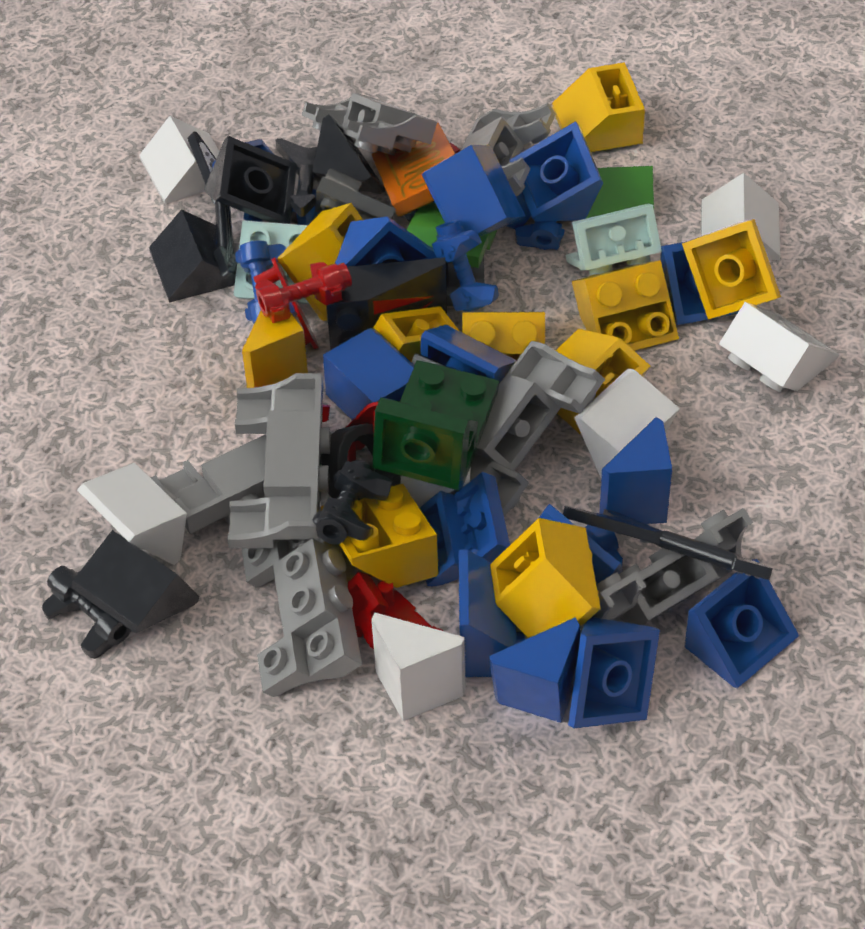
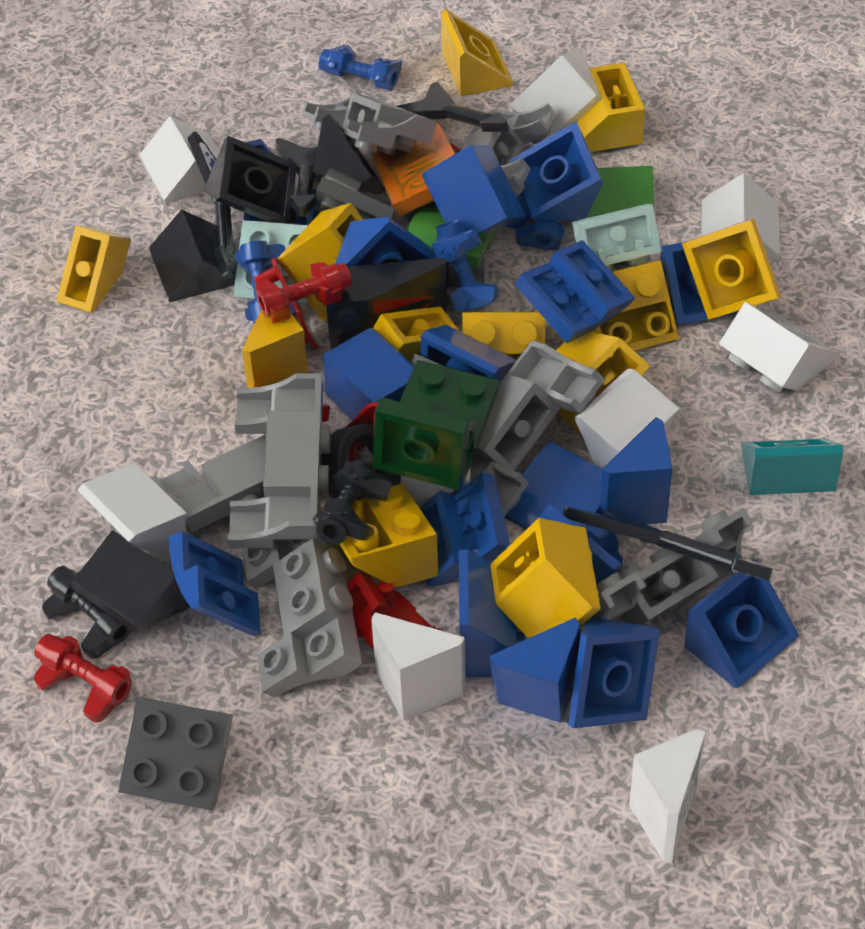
none -> red piece [34,634,132,723]
none -> yellow slope [56,225,131,313]
none -> dark grey plate [118,697,233,810]
none -> blue slope [168,531,261,636]
none -> blue piece [318,45,403,91]
none -> black piece [396,82,509,132]
none -> yellow slope [441,9,514,96]
none -> blue slope [504,441,602,530]
none -> white slope [510,49,602,141]
none -> blue slope [515,240,635,343]
none -> white slope [629,729,706,863]
none -> teal slope [741,438,843,495]

